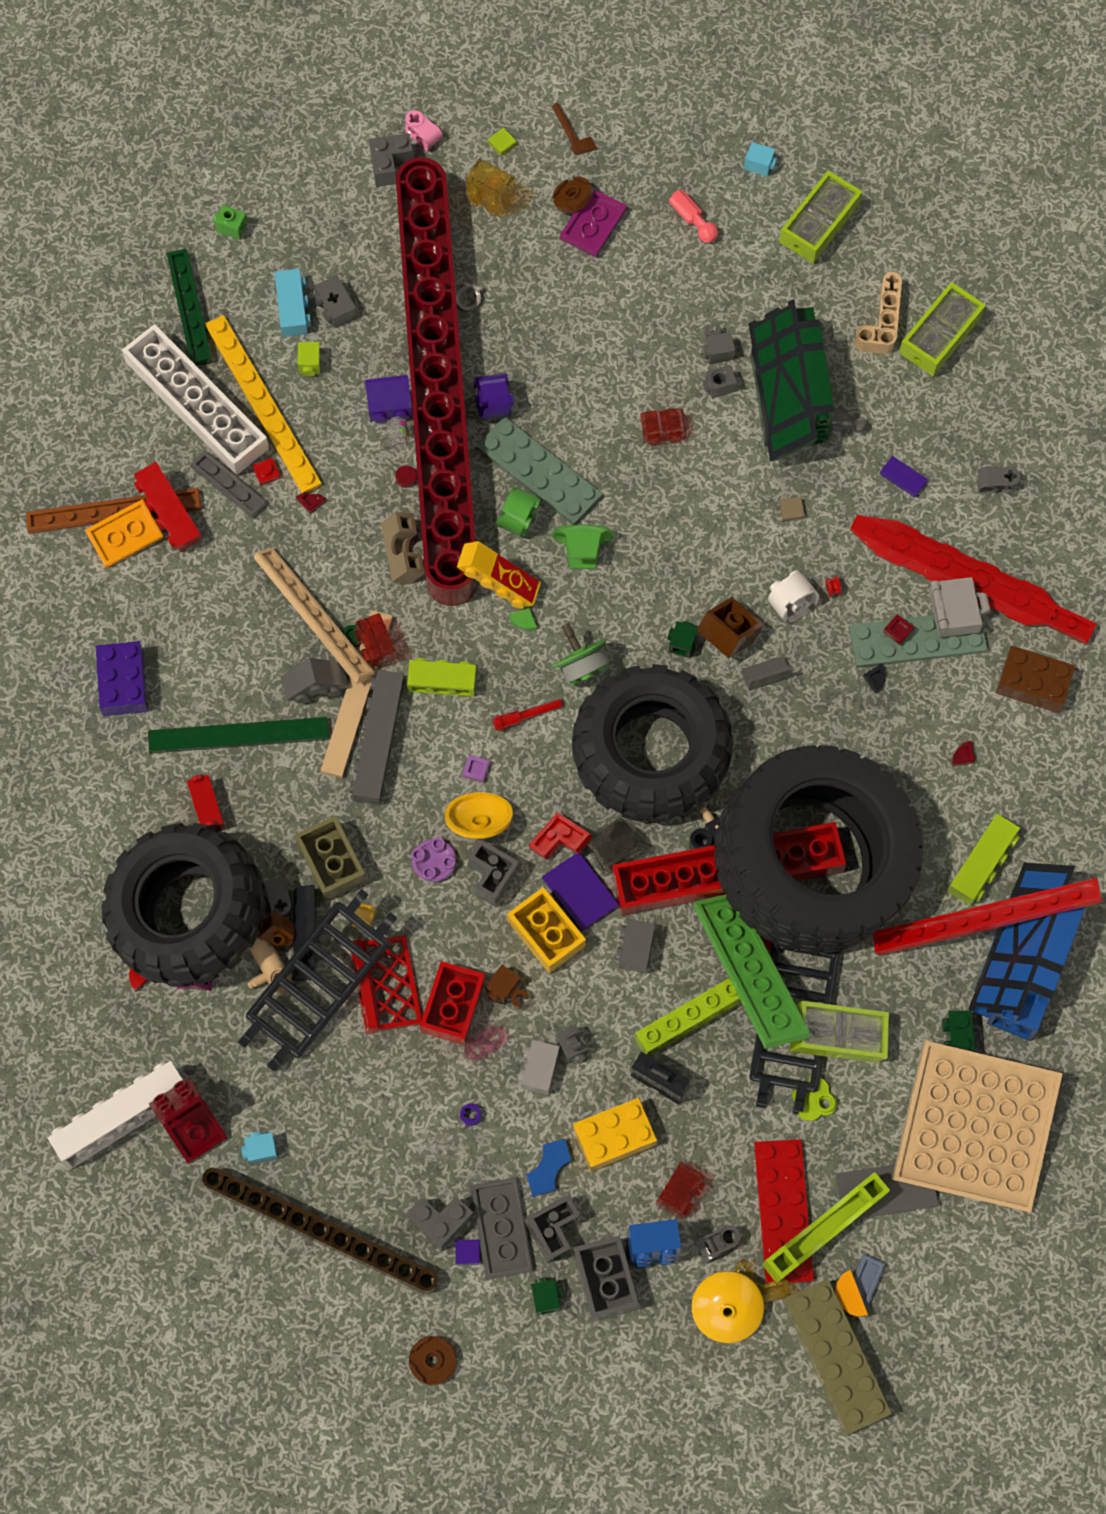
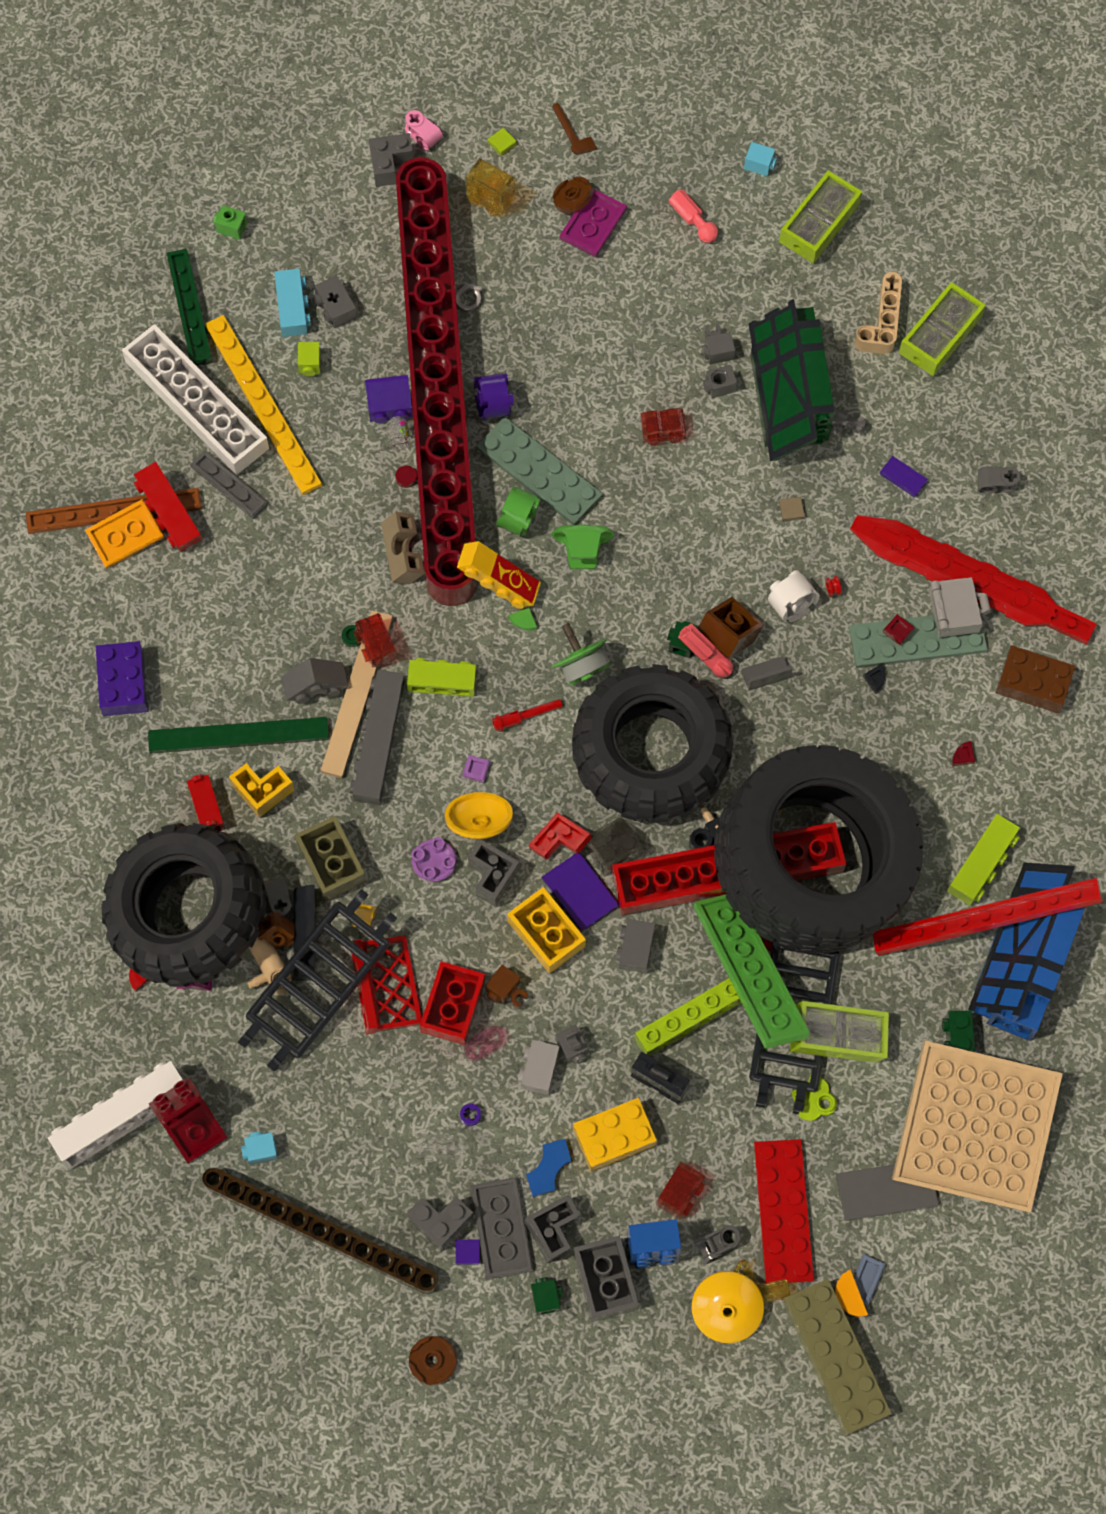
red plate [252,458,280,486] -> none
tan tile [254,547,375,683] -> none
dark red tile [296,493,326,514] -> none
lime arch [762,1172,890,1283] -> none
none -> yellow brick [229,763,295,818]
none -> coral piece [678,624,733,678]

